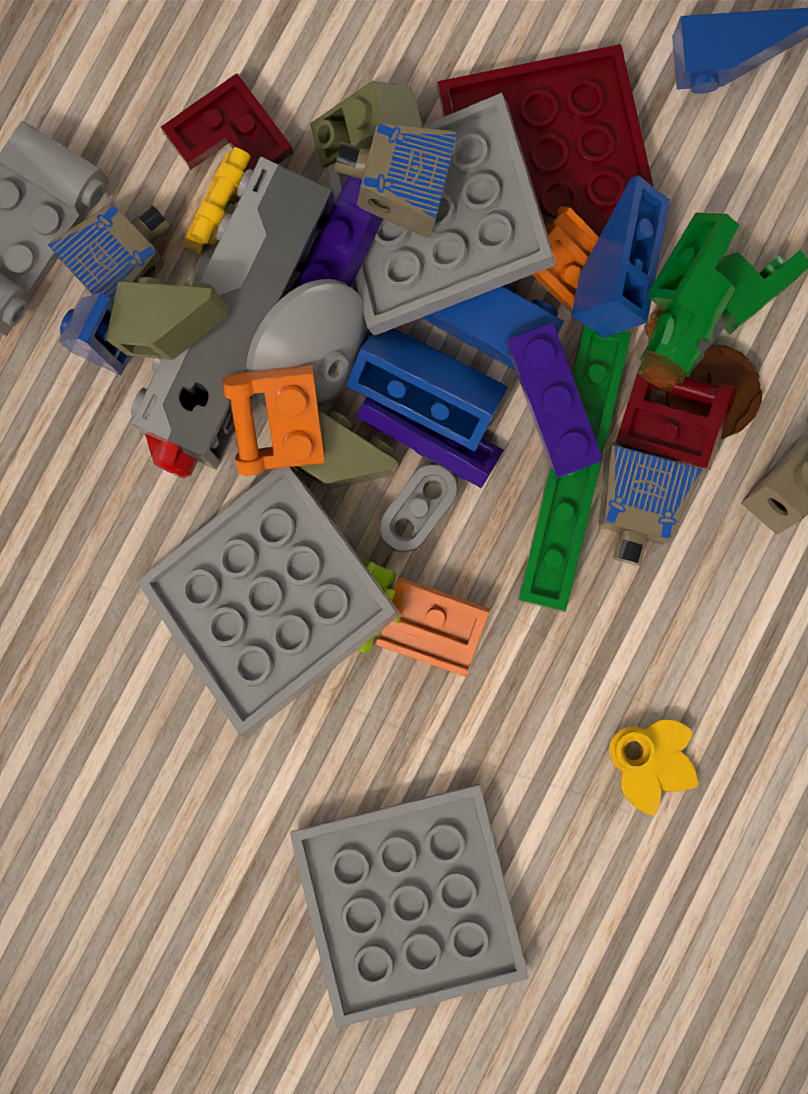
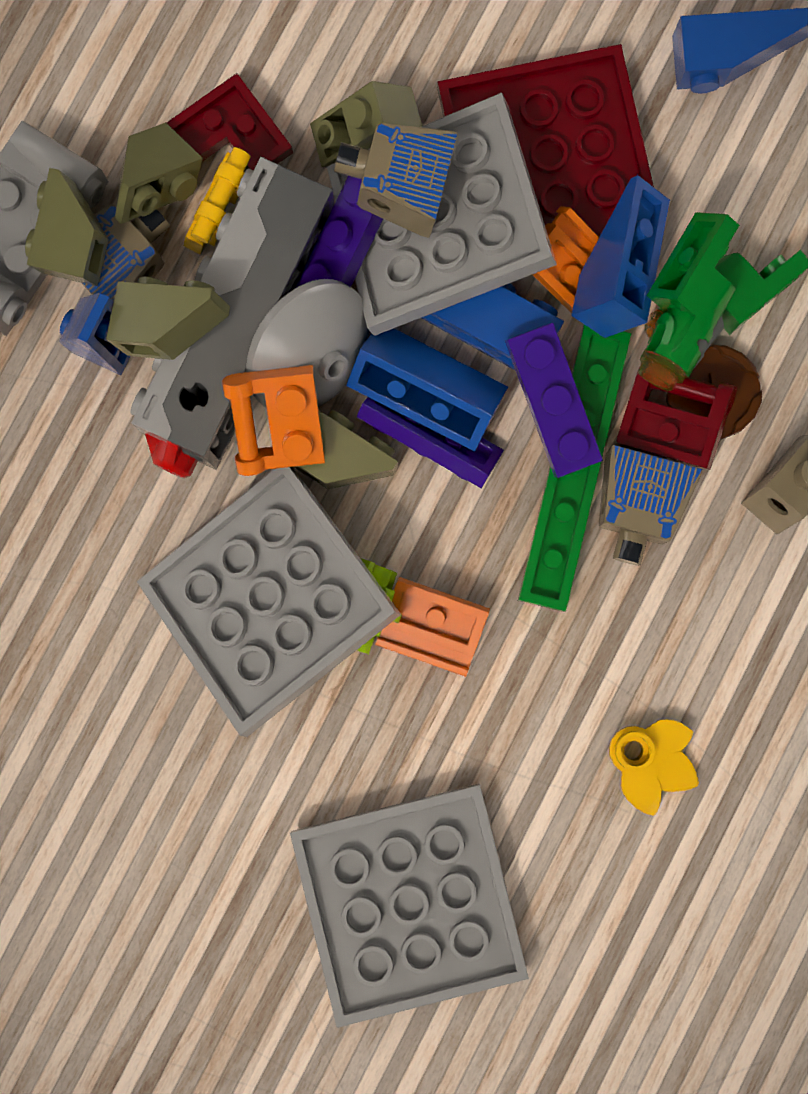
light grey plate [380,465,457,553] -> none
none -> olive slope [25,168,109,287]
none -> olive slope [115,122,203,224]

